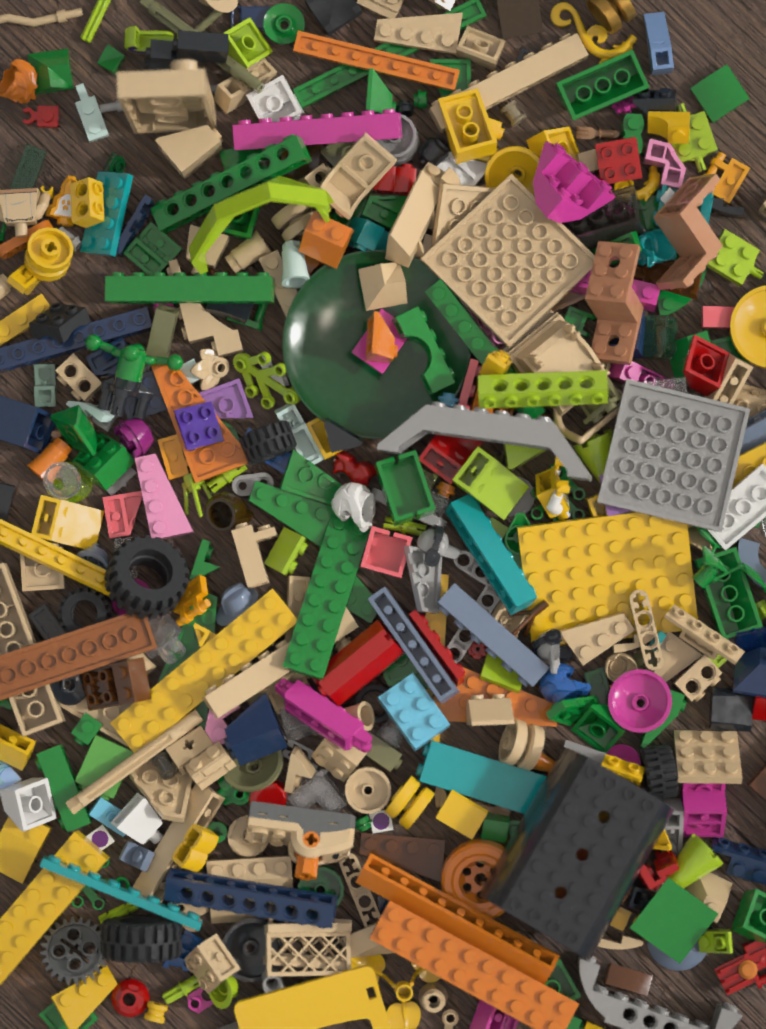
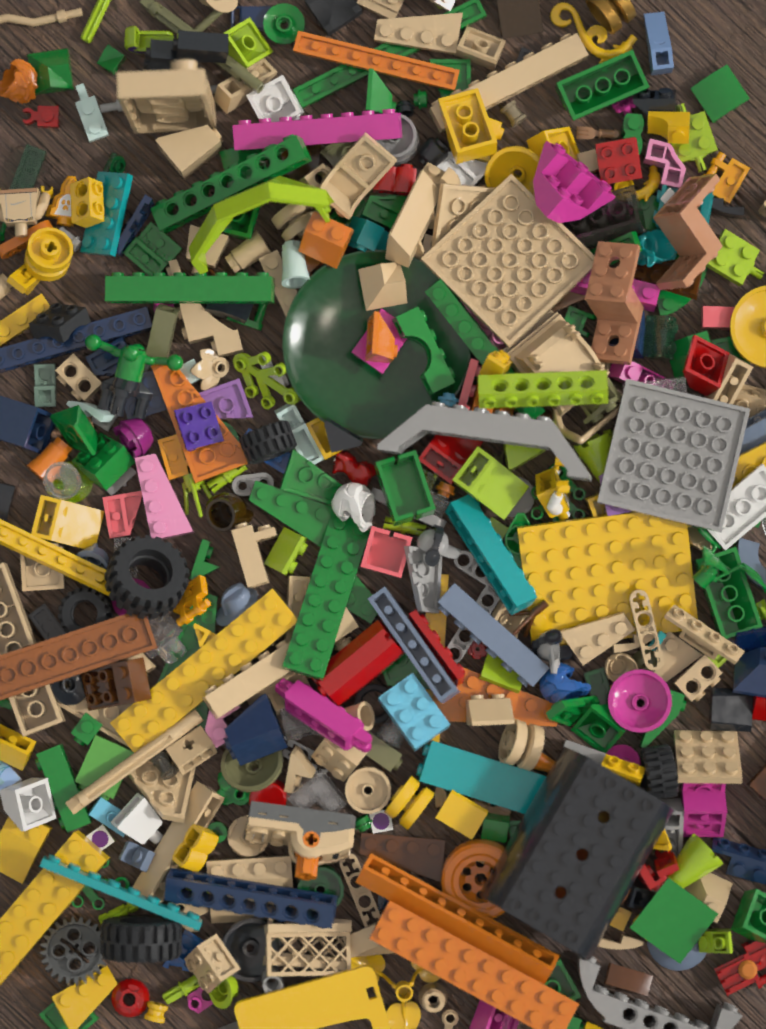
tan brick [184,741,237,790] -> none

